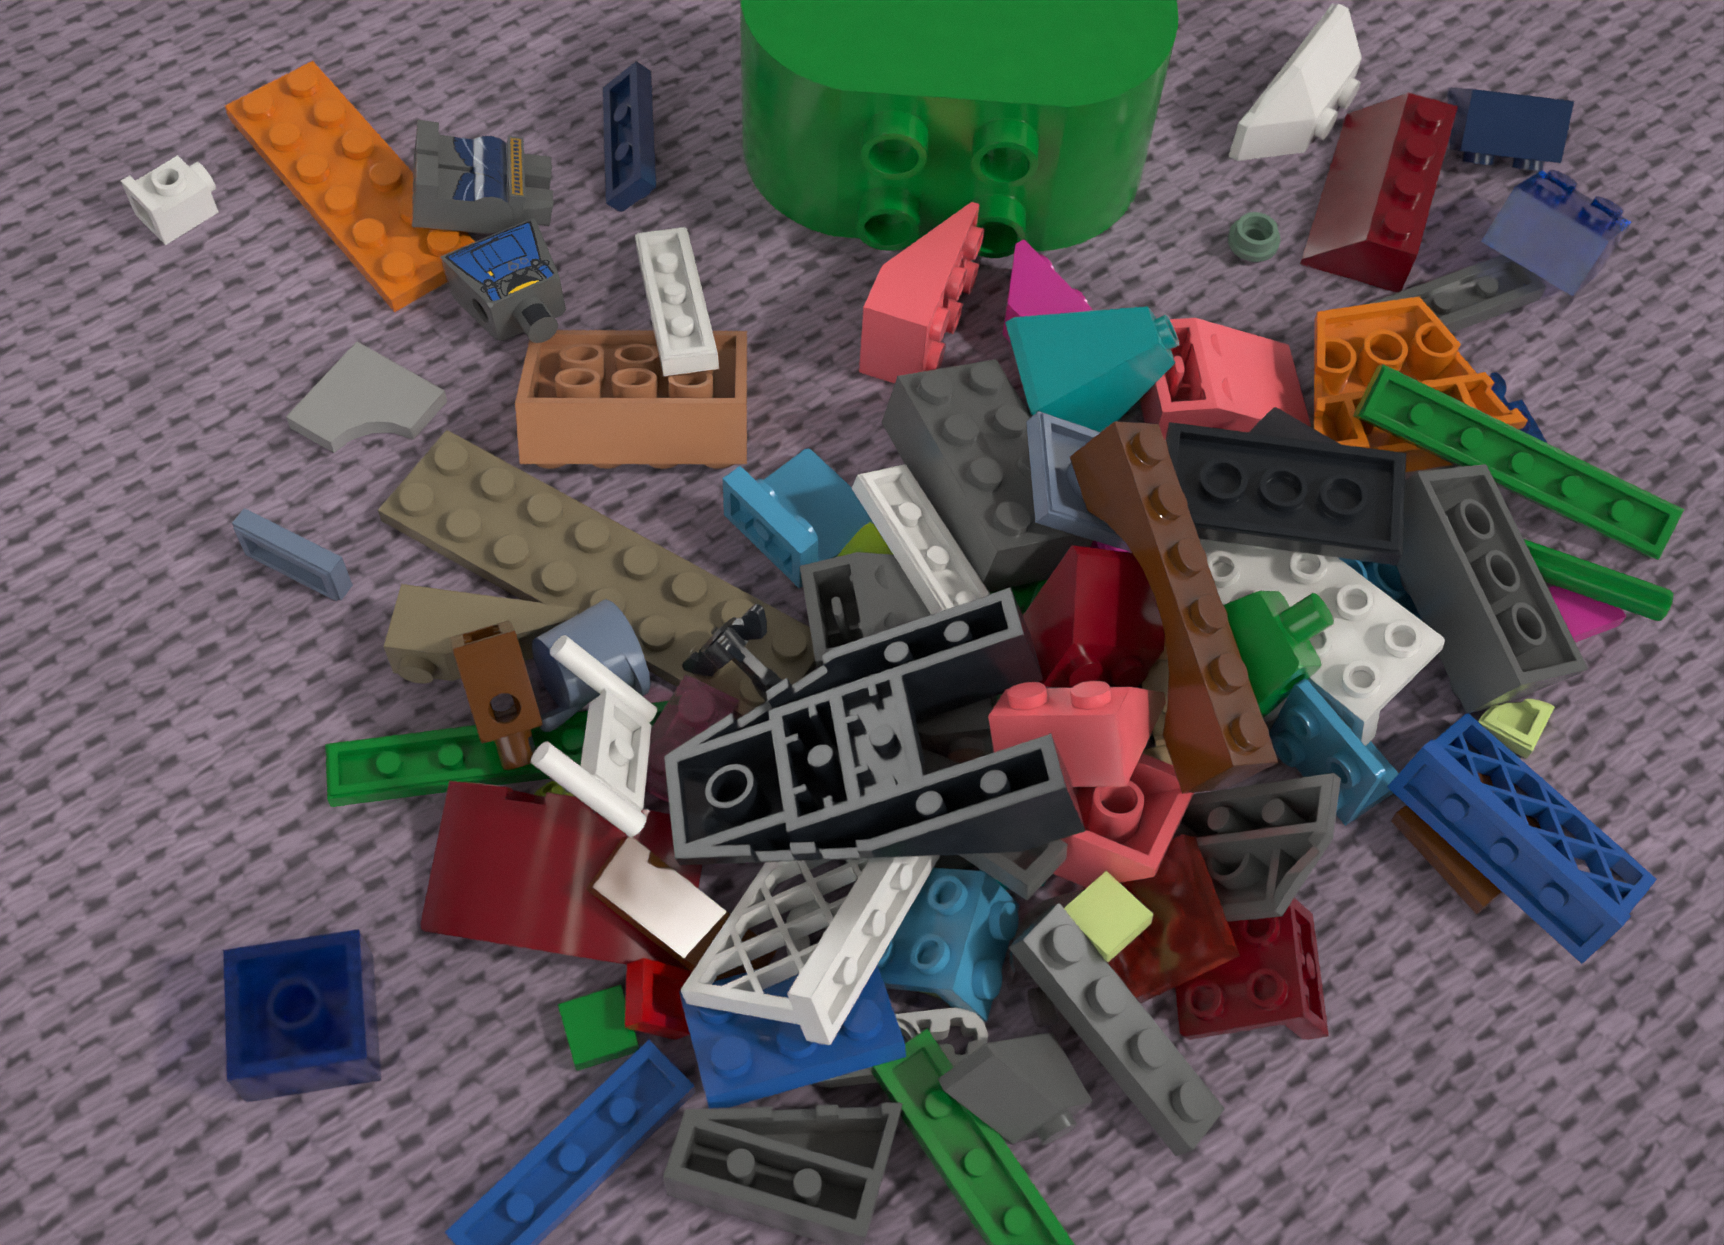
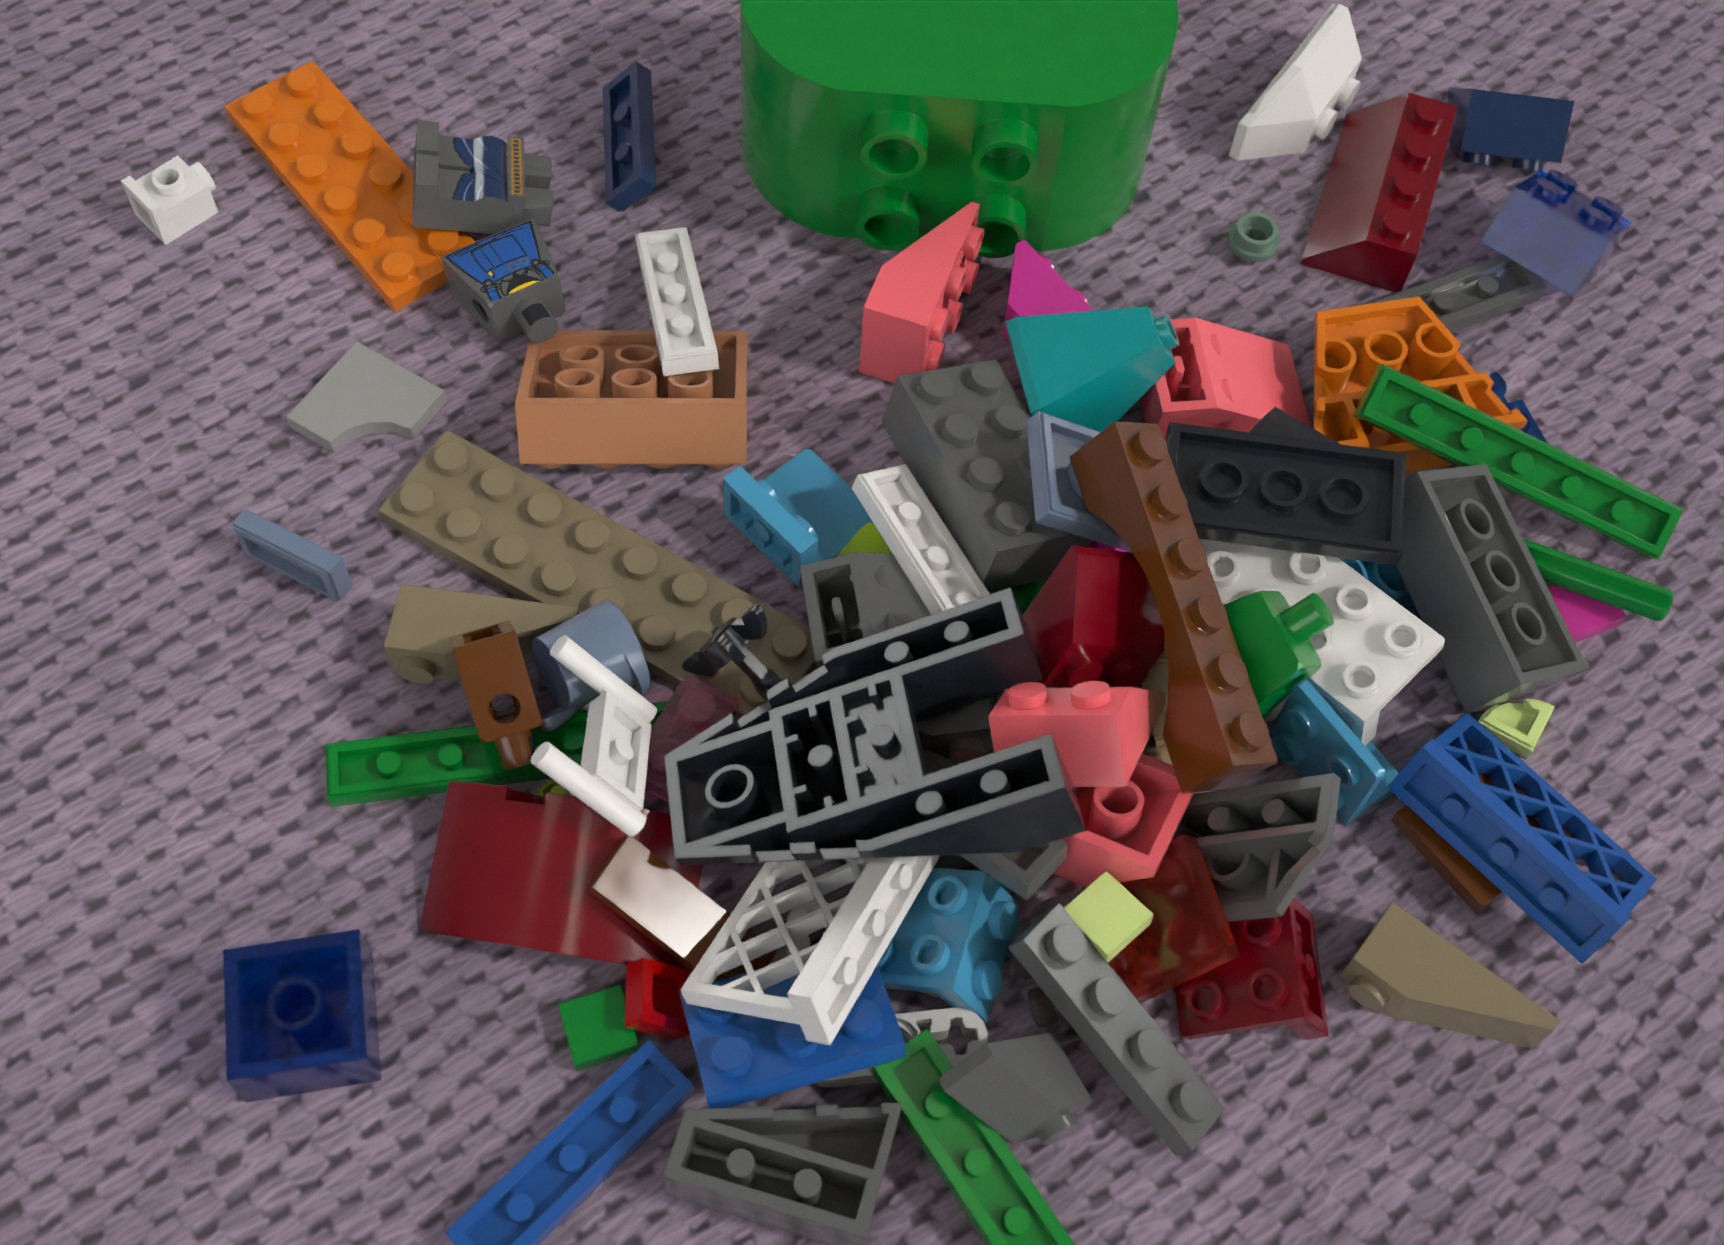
none -> dark tan slope [1337,902,1560,1048]

